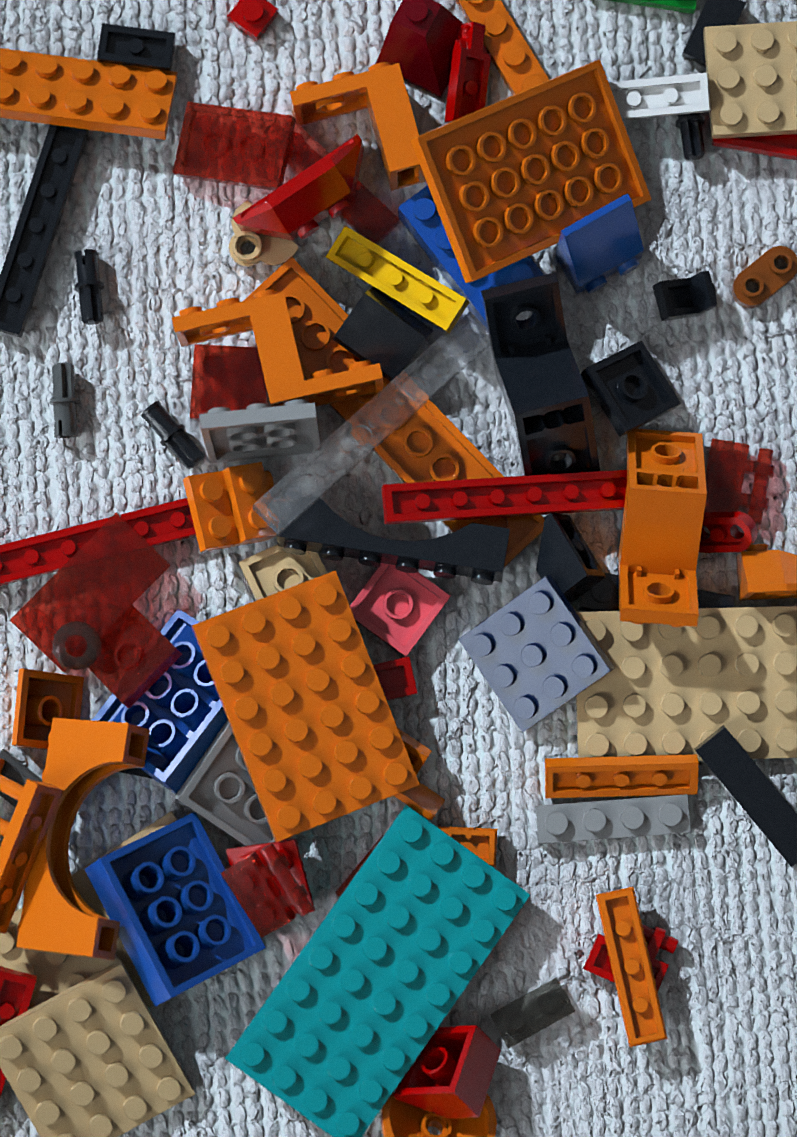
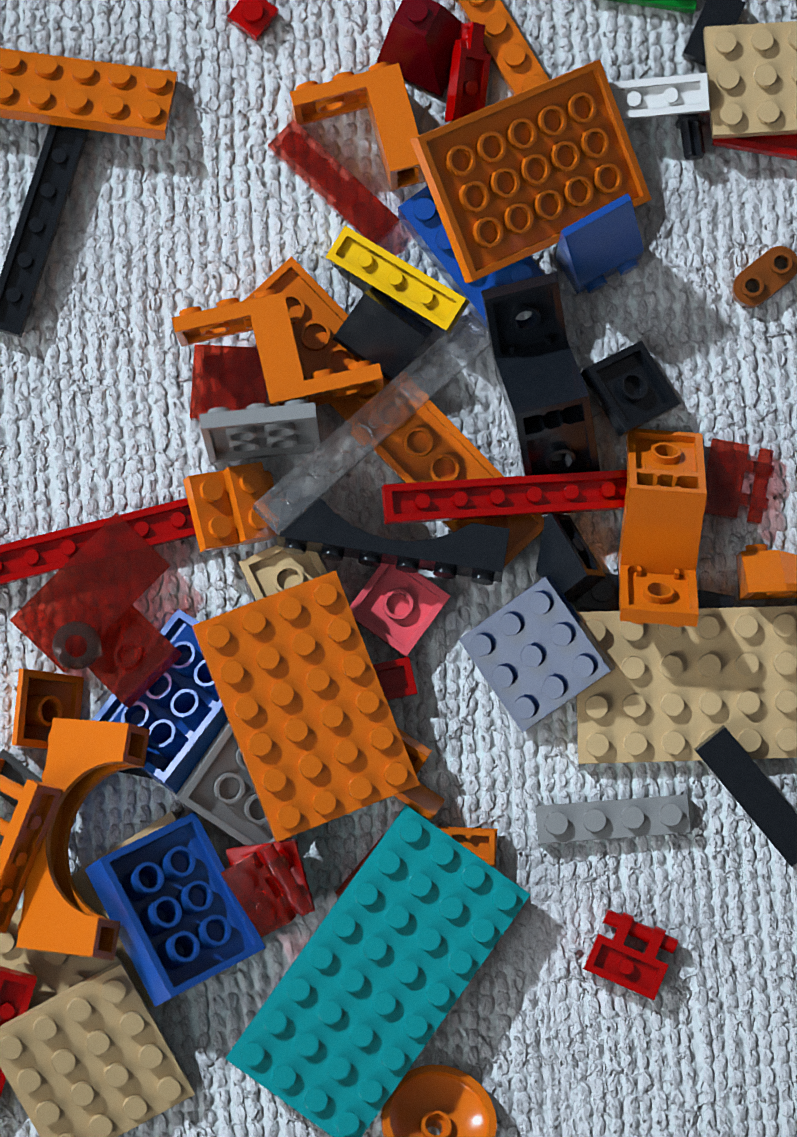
dark grey axle [50,363,80,438] -> none
black axle [74,249,104,325] -> none
black plate [97,23,176,71] -> none
black axle [141,401,204,469] -> none
clear red plate [173,102,296,191] -> none
tan plate [229,201,299,267] -> none
red wedge [233,134,364,240] -> none
red slope [393,1025,501,1119] -> none
clear smoke hinge [490,977,575,1049] -> none
orange plate [545,754,699,798] -> none
orange tile [595,887,668,1047] -> none
black bracket [653,271,717,321] -> none
red plate [699,511,758,553] -> none

